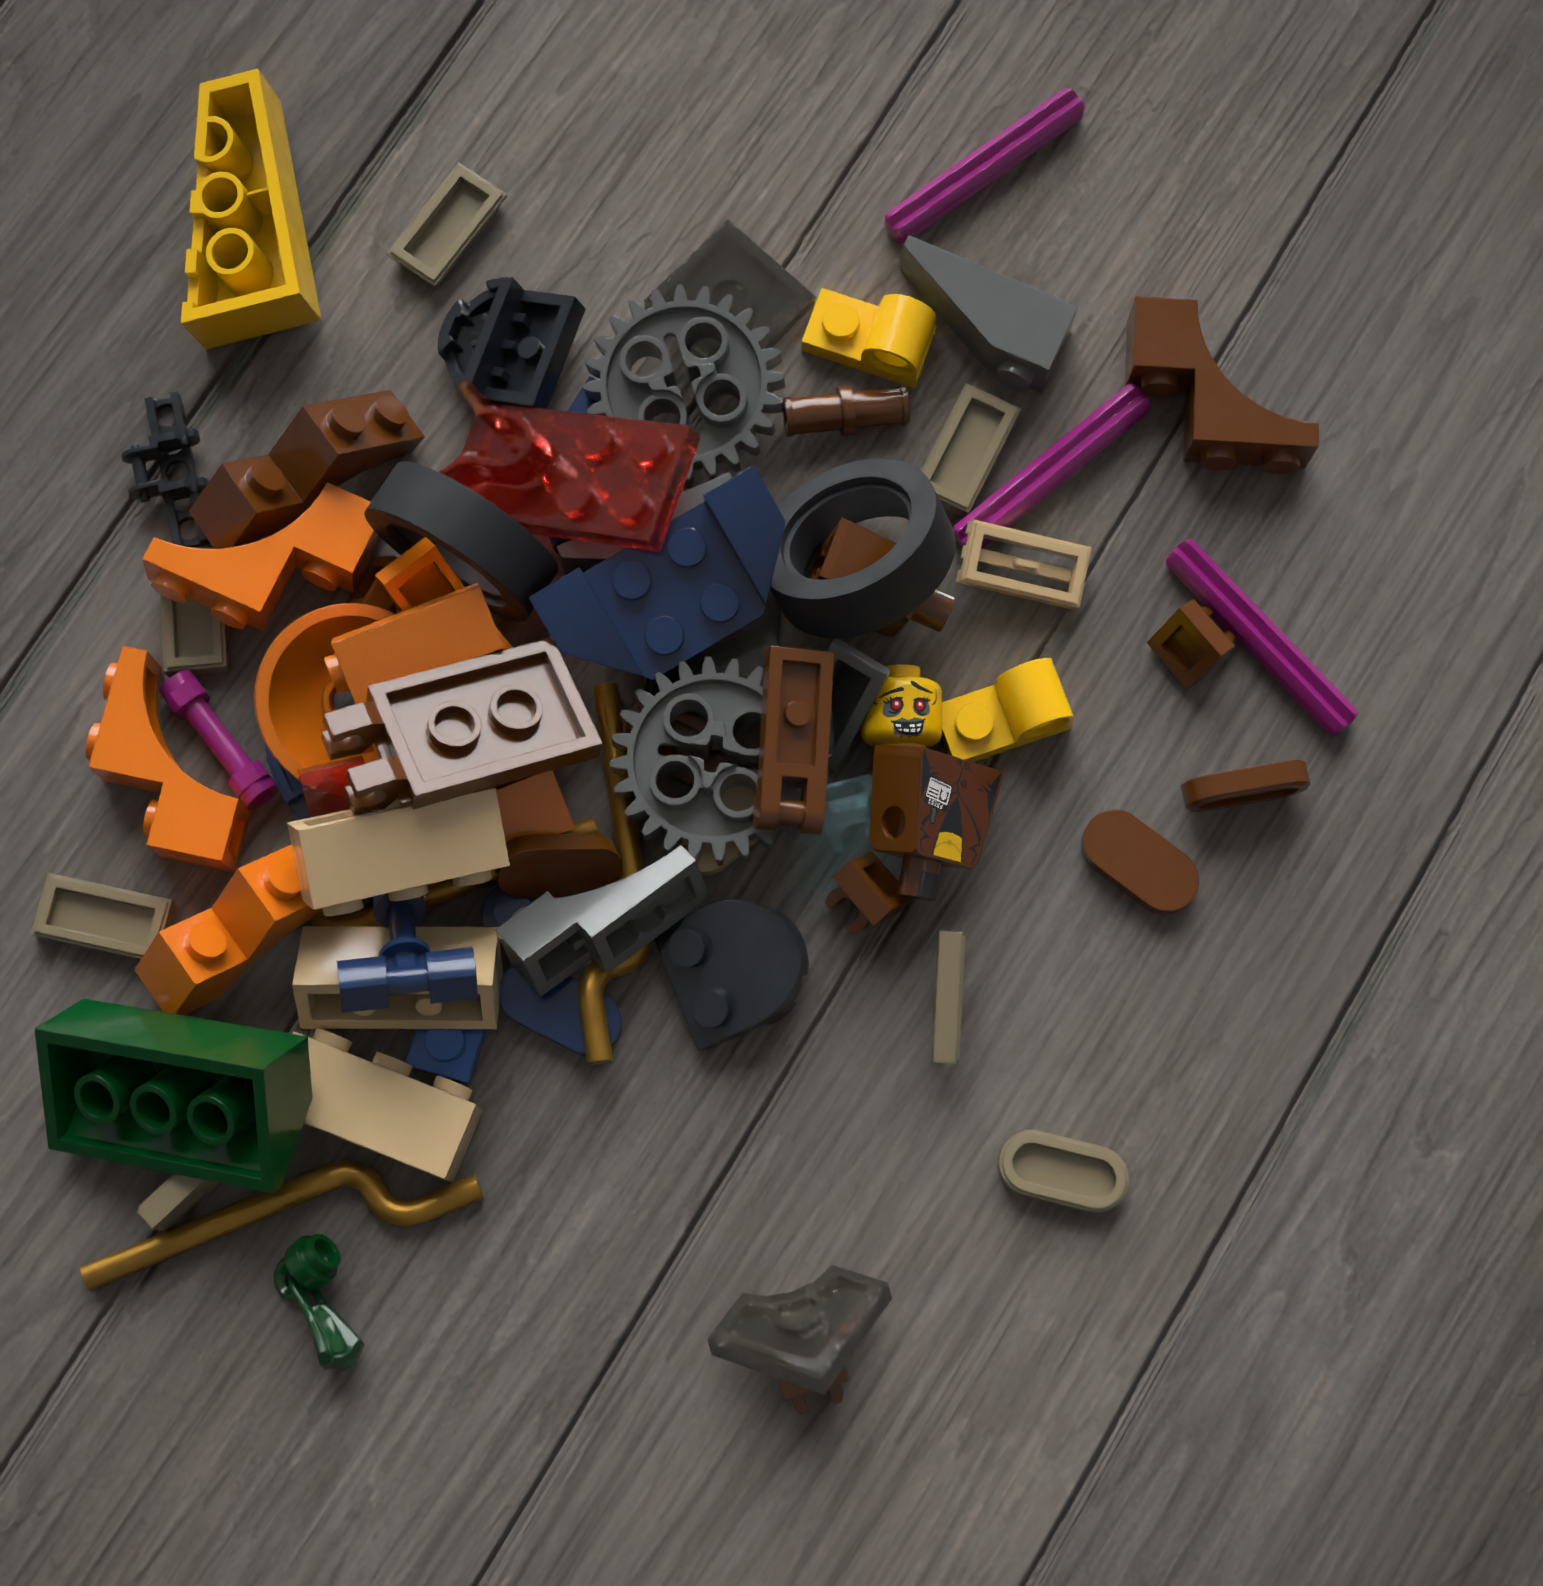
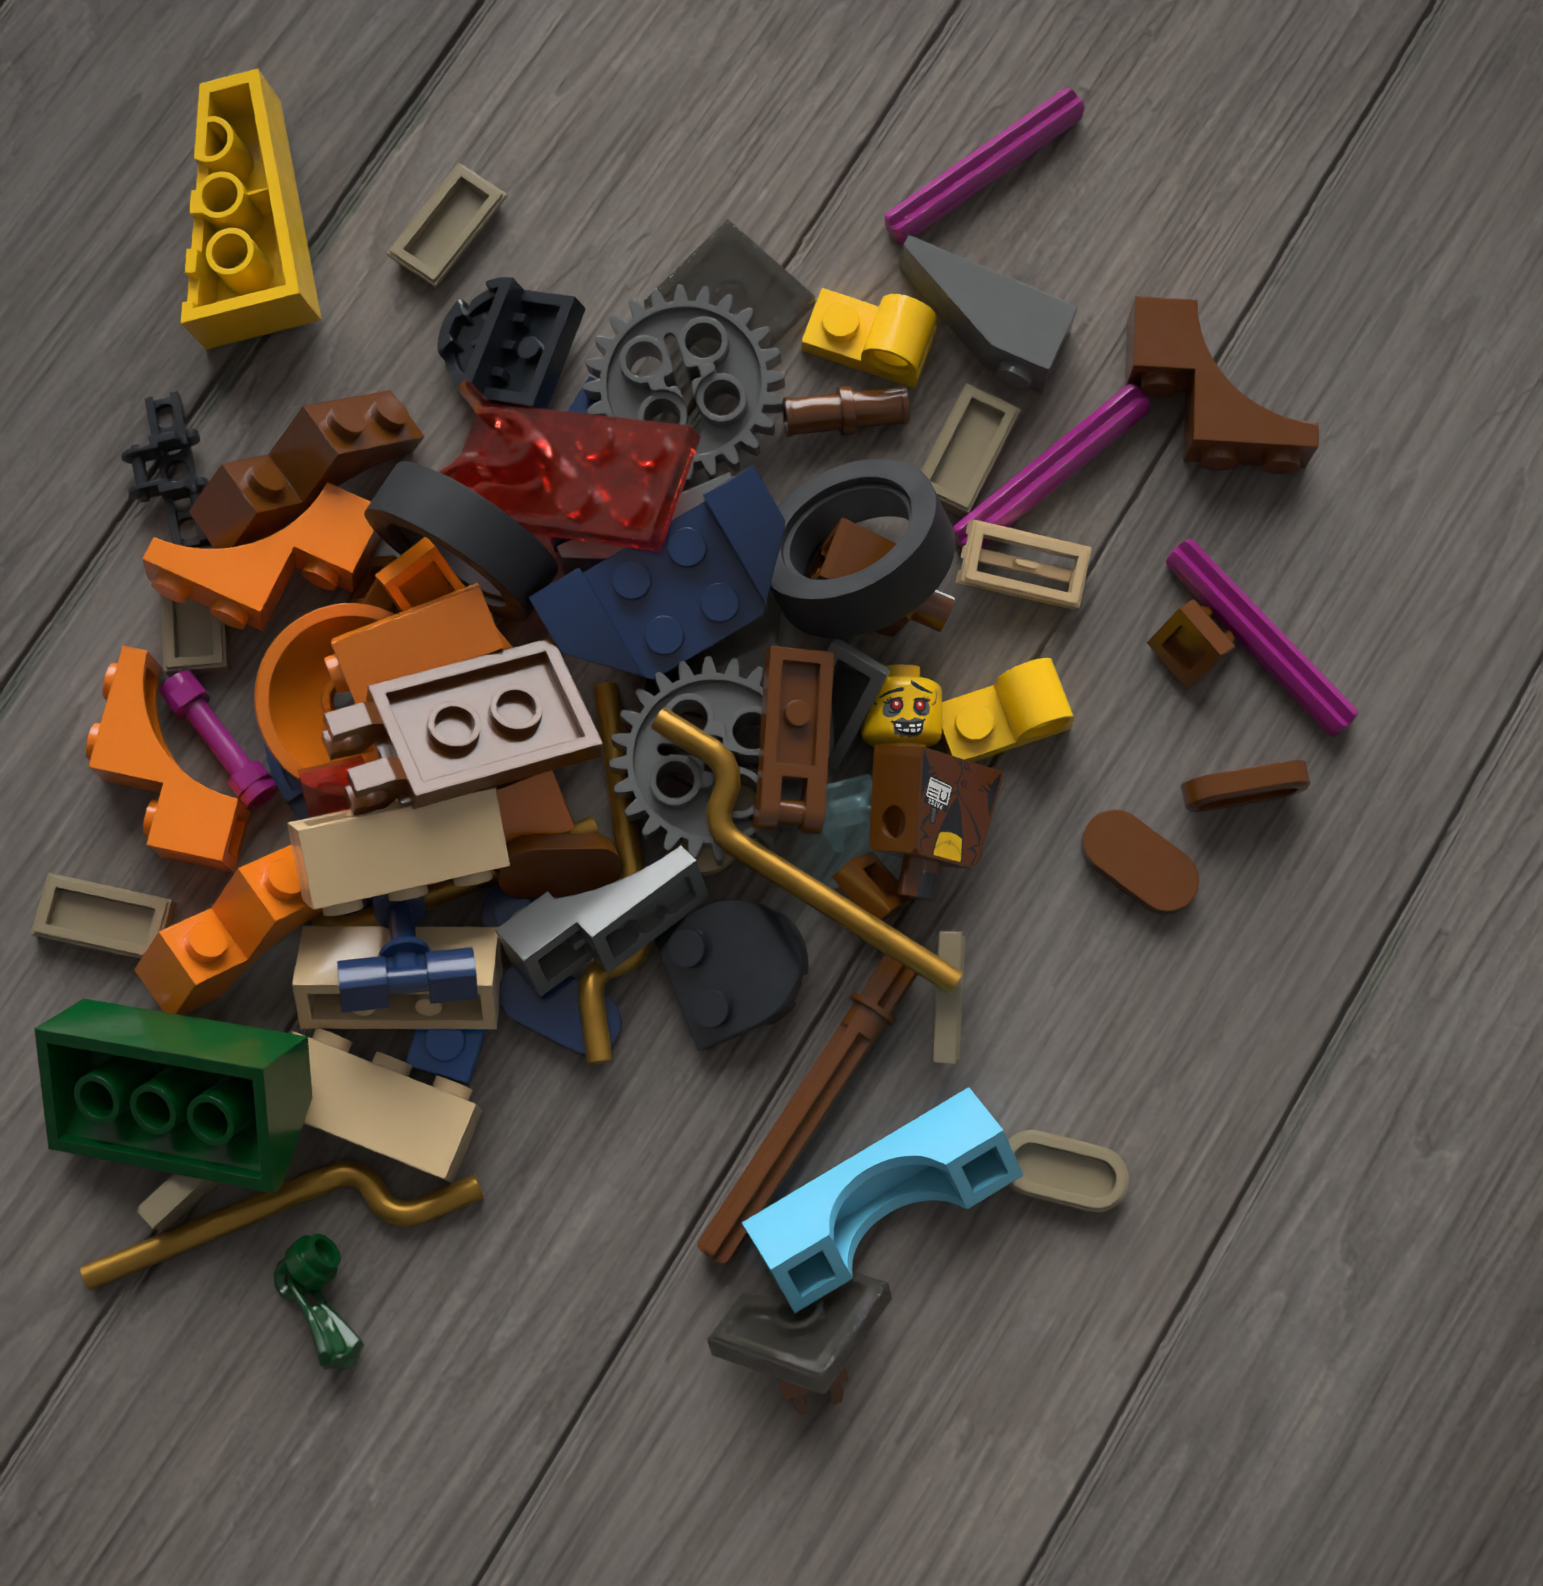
none -> pearl gold piece [651,707,964,994]
none -> reddish brown axle [697,955,918,1266]
none -> medium azure arch [742,1087,1024,1313]

